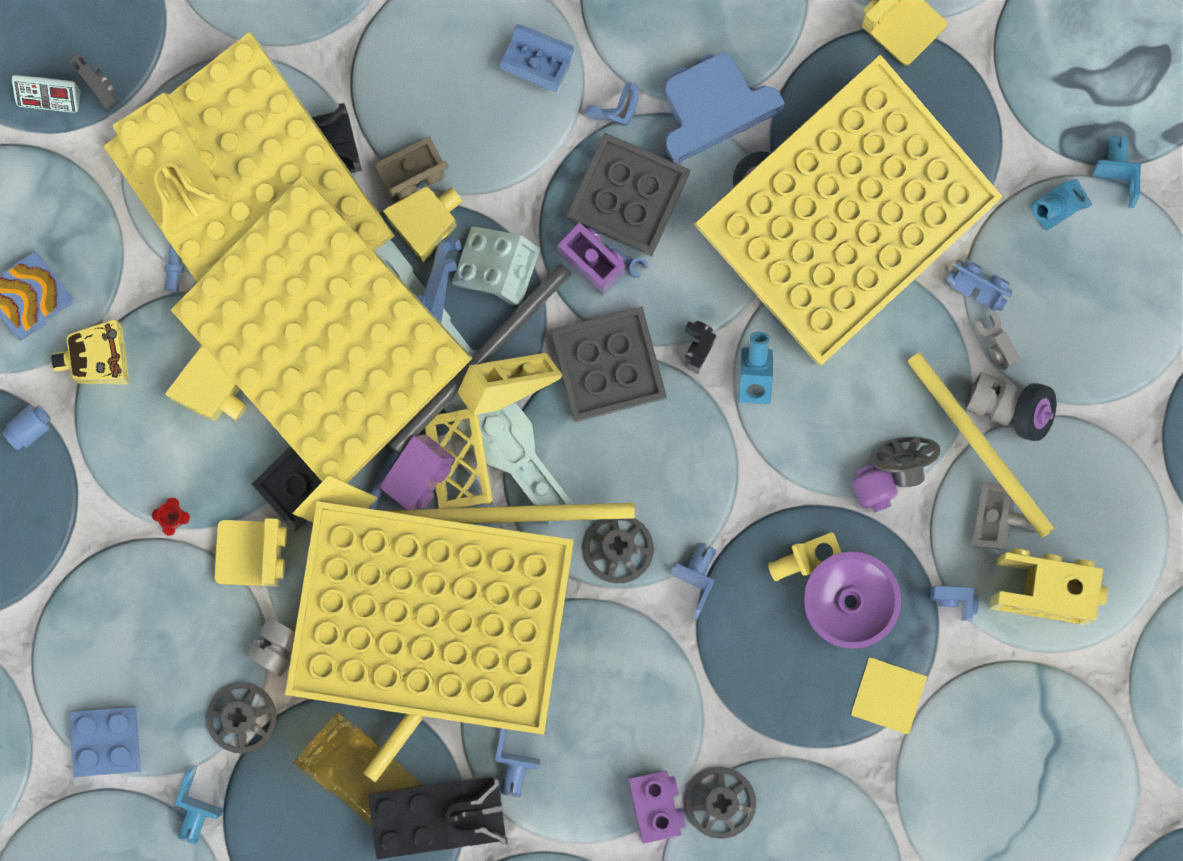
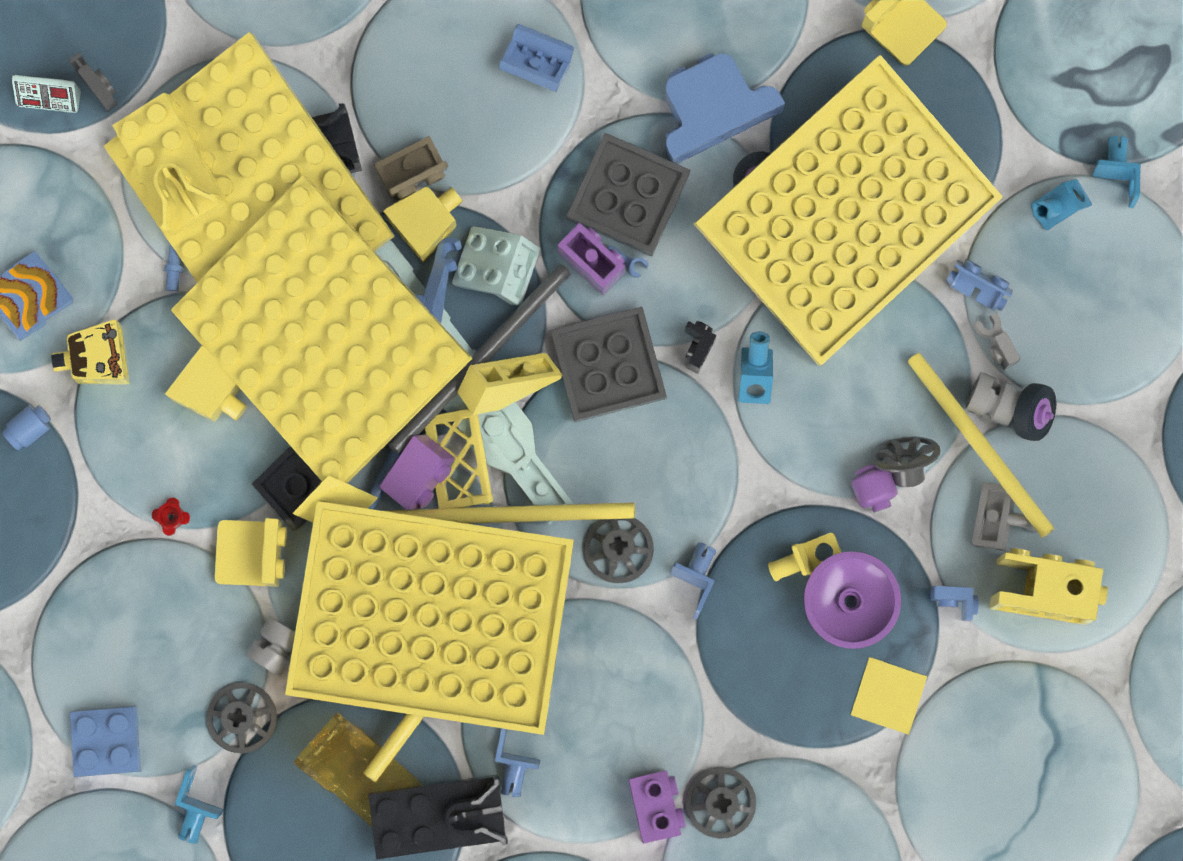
medium blue piece [585,82,639,126] -> none

